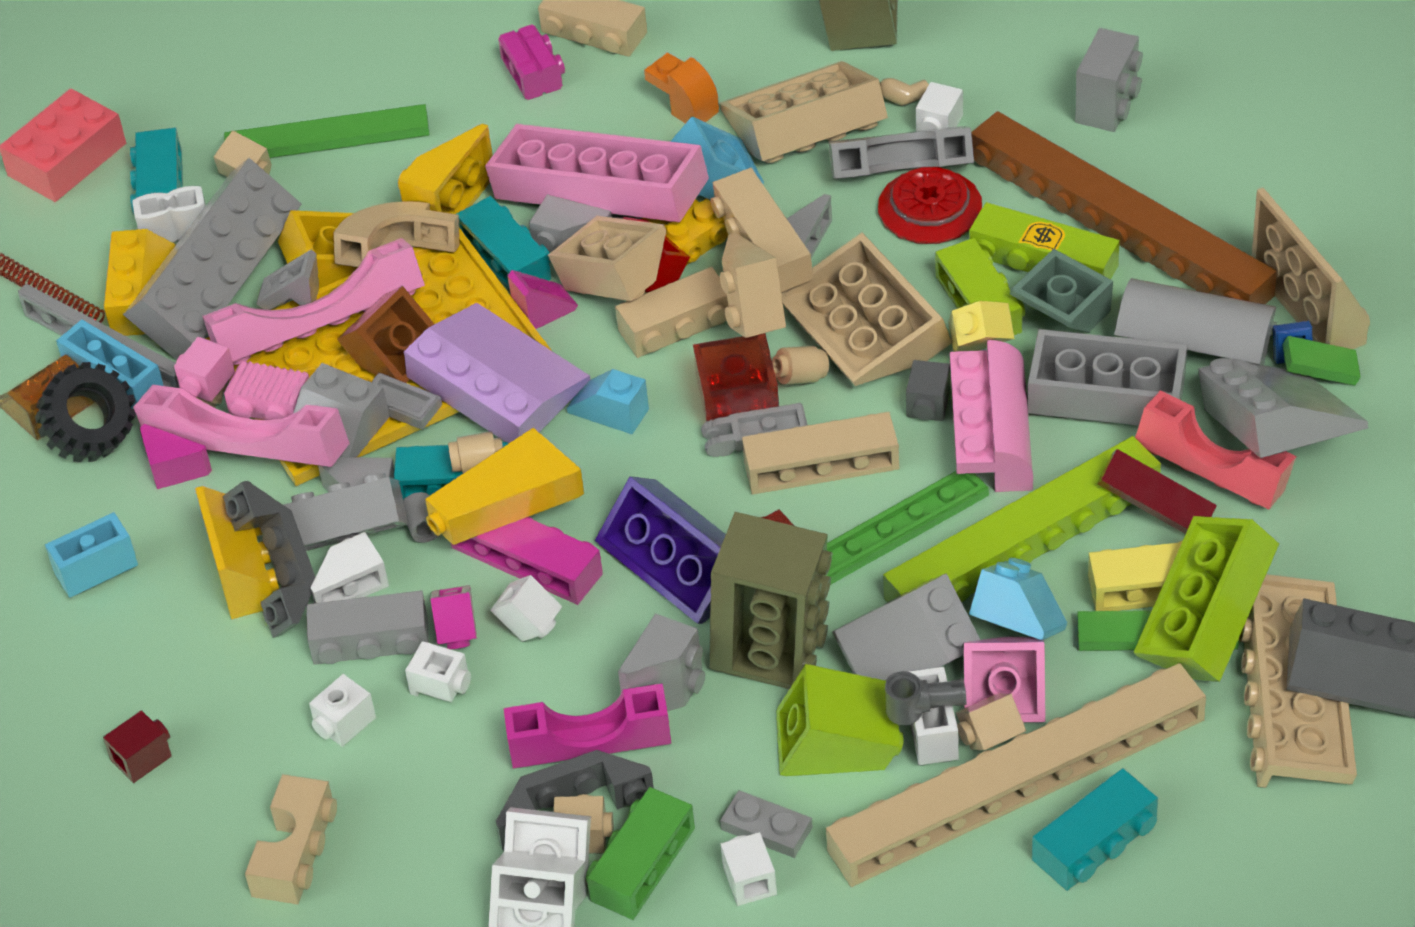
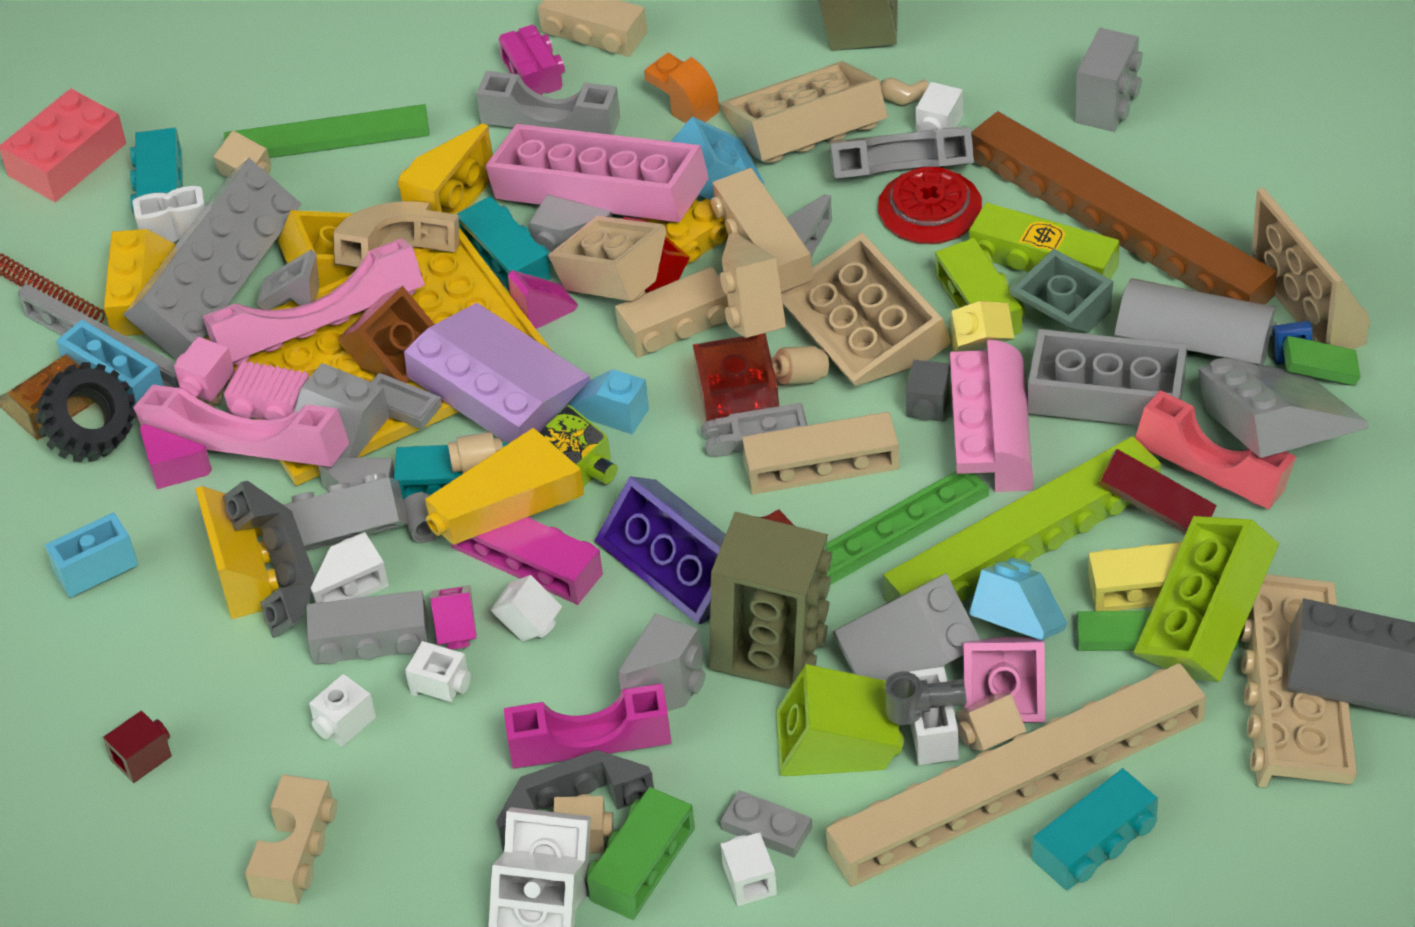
none -> light grey arch [476,71,620,135]
none -> torso [539,405,618,488]

